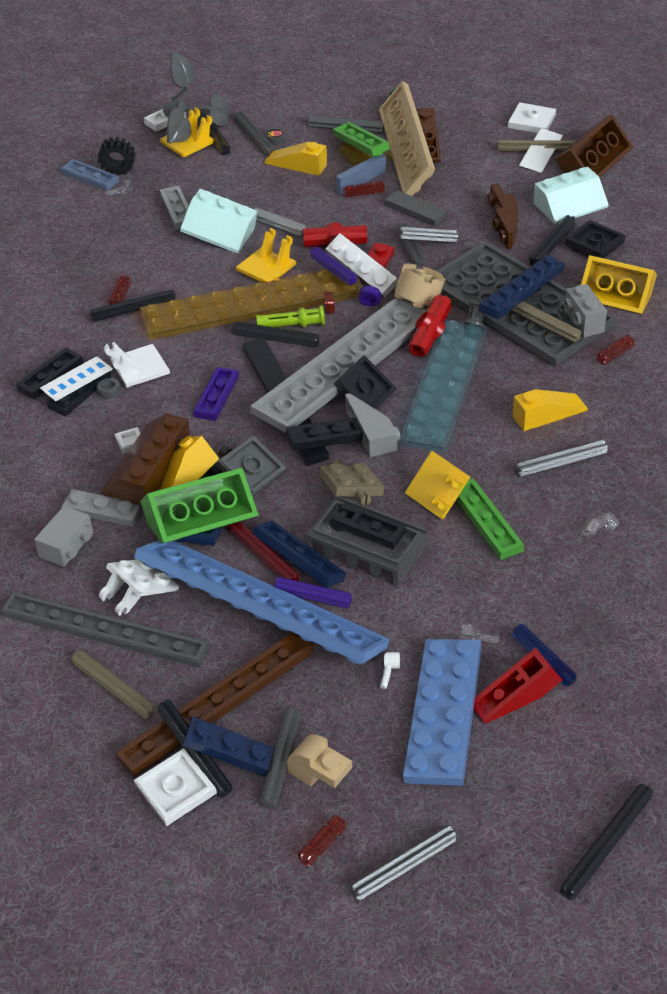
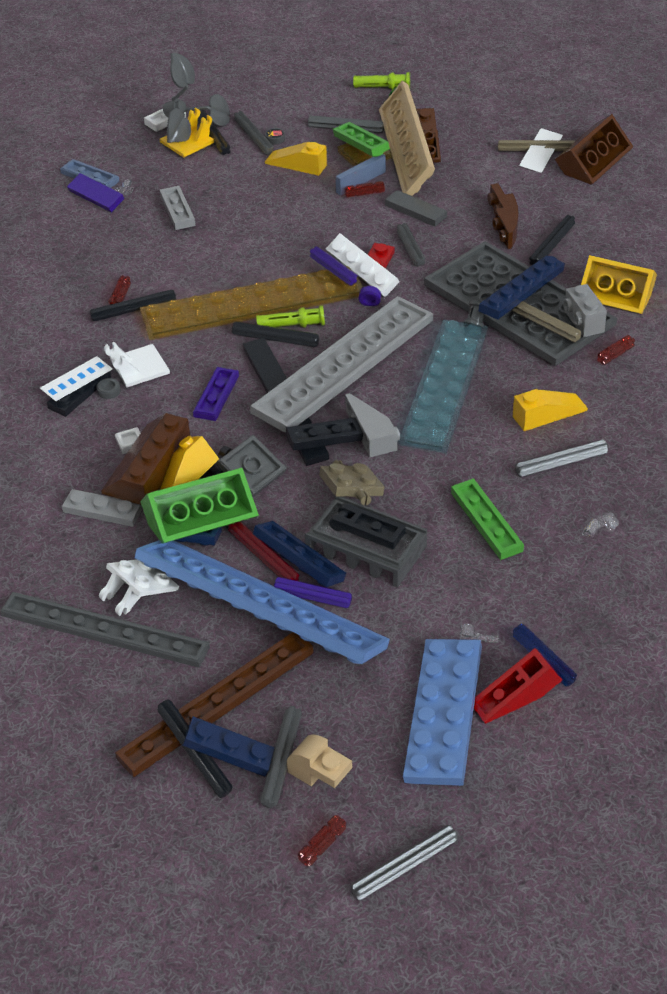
black plate [16,347,84,400] -> none
light grey brick [34,506,93,567] -> none
dark tan axle [72,650,156,719] -> none
black tyre [97,137,136,175] -> none
white plate [134,748,217,826] -> none
light aqua slope [180,189,257,253] -> none
yellow plate [236,228,296,286] -> none
light grey axle [254,208,306,236] -> none
red piece [303,222,367,247] -> none
clear red tile [324,291,335,314] -> none
black plate [334,355,397,409] -> none
white hand [380,652,400,689] -> none
tan brick [394,264,445,309] -> none
axle [398,227,459,243] -> none
yellow plate [405,451,470,519] -> none
red piece [408,294,452,358] -> none
white plate [508,102,556,133] -> none
light aqua slope [533,167,608,224] -> none
black axle [560,784,653,900] -> none
black plate [565,220,626,258] -> none
none -> dark purple tile [67,173,125,212]
none -> lime pin [353,72,410,90]

